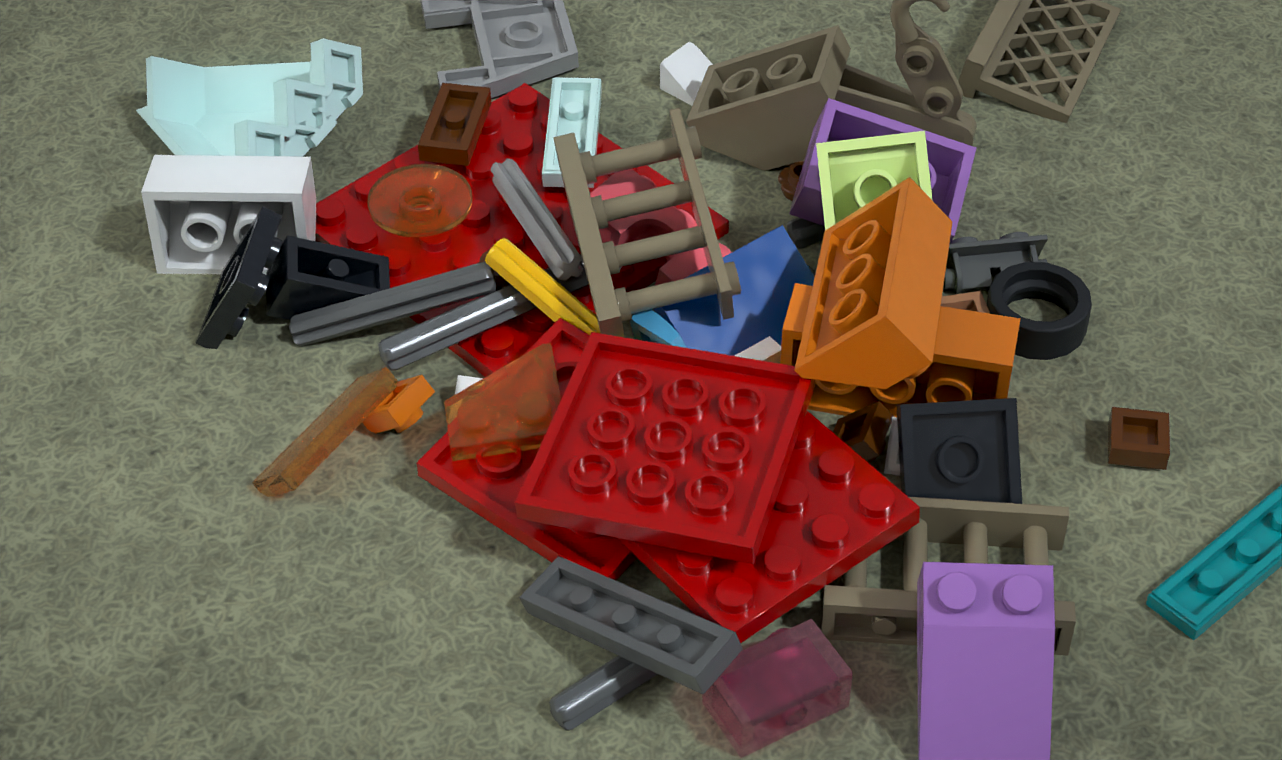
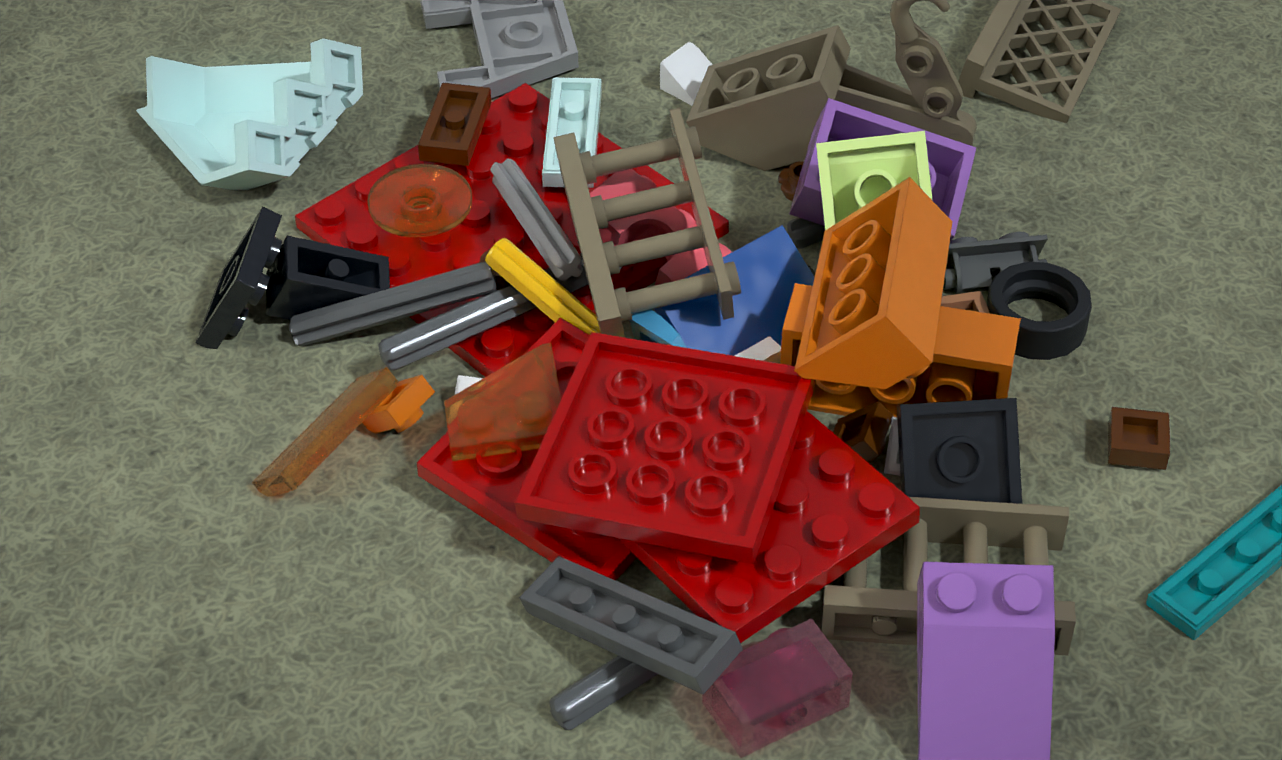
white slope [141,155,316,275] -> none

